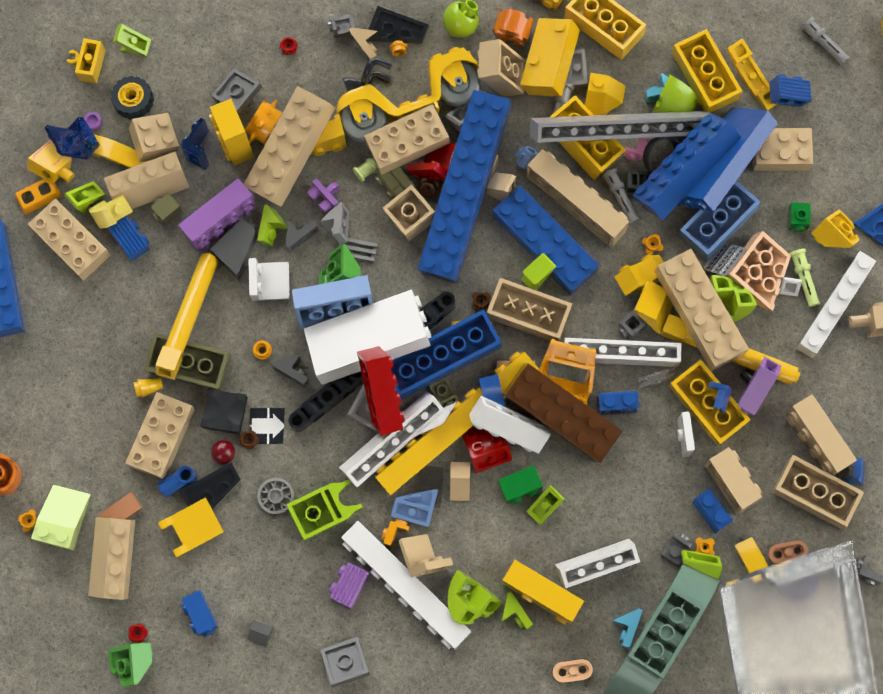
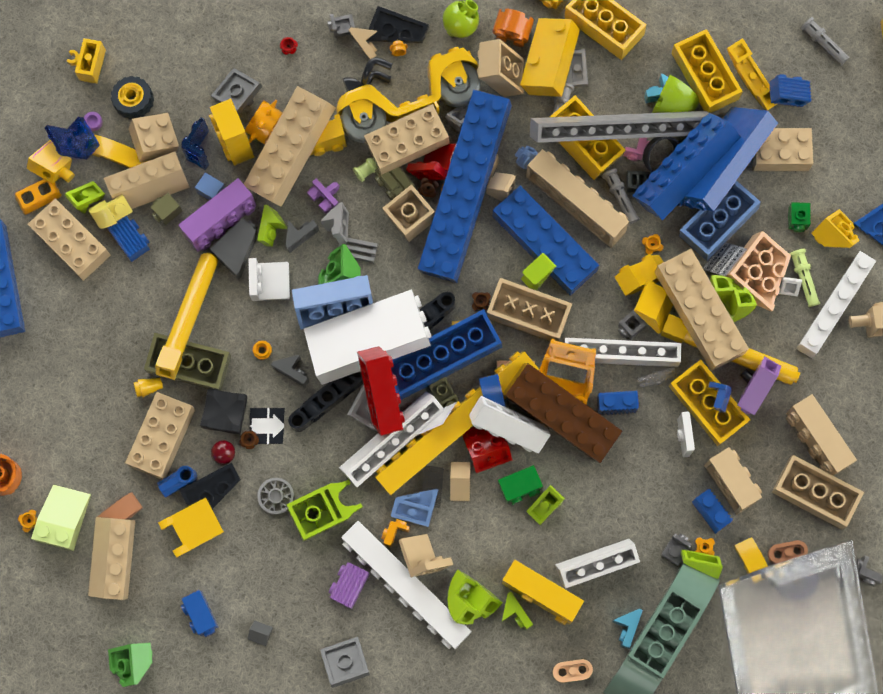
lime slope [113,24,151,56] -> none
red plate [128,623,148,643] -> none
yellow slope [585,73,626,116] -> none
blue tile [841,458,865,486] -> none
none -> medium blue brick [195,172,226,200]

